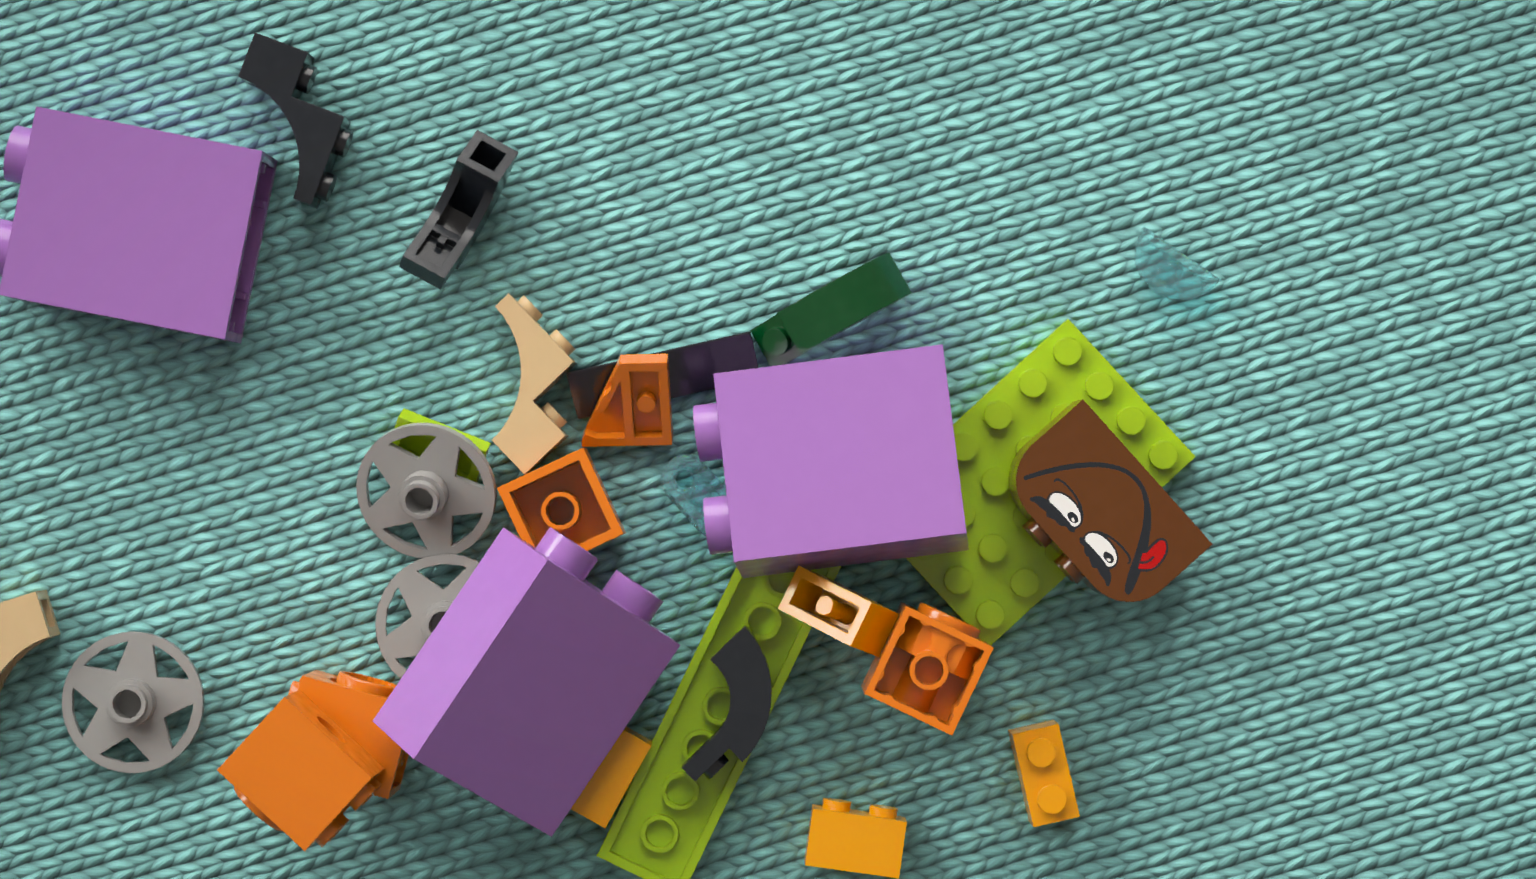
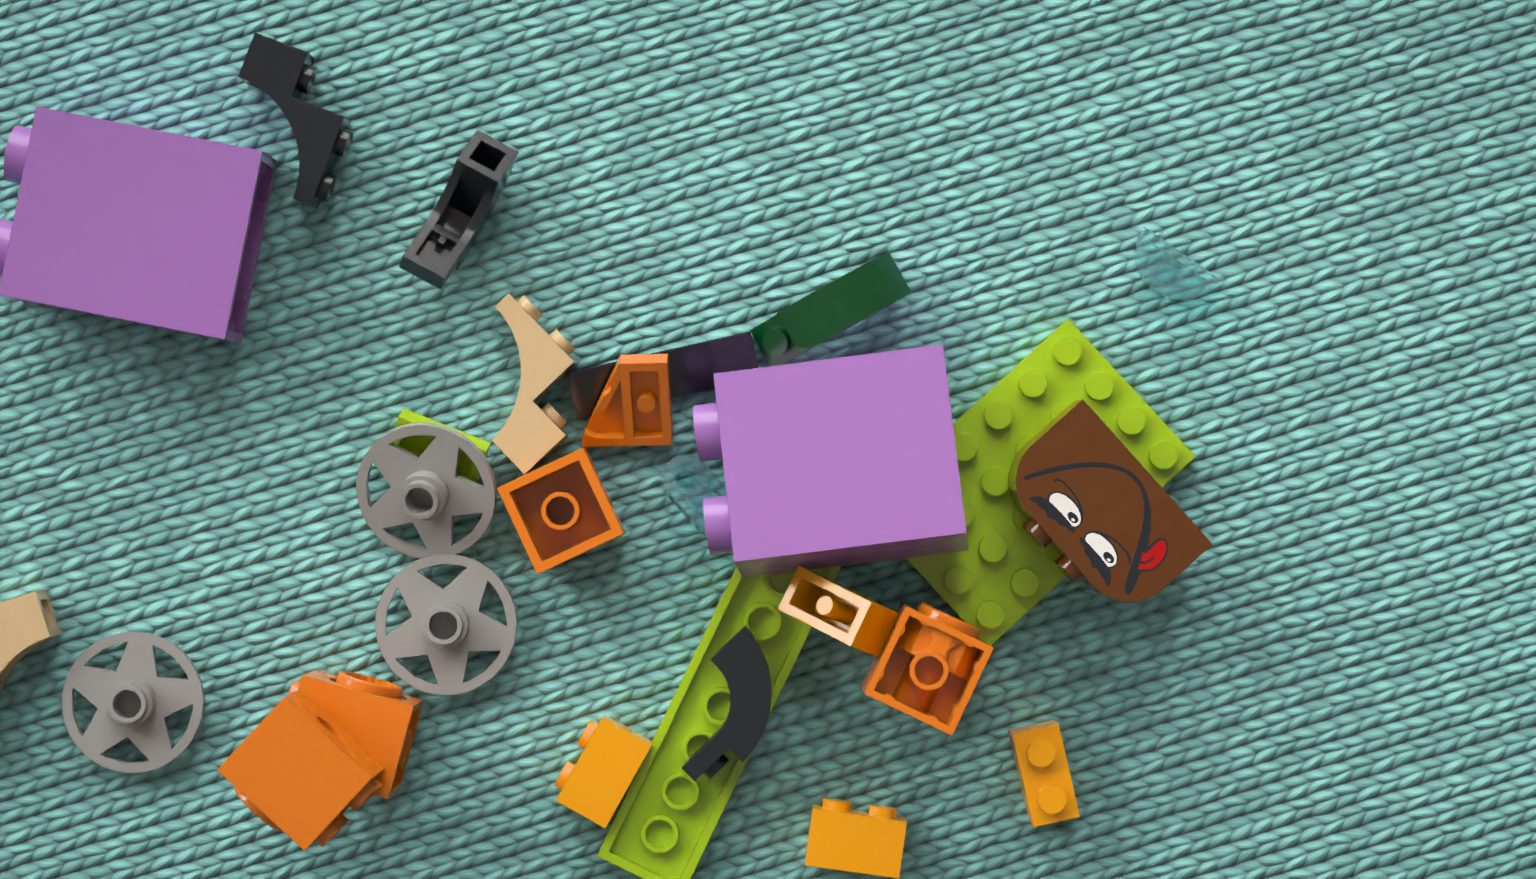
medium lavender brick [373,527,680,837] -> none

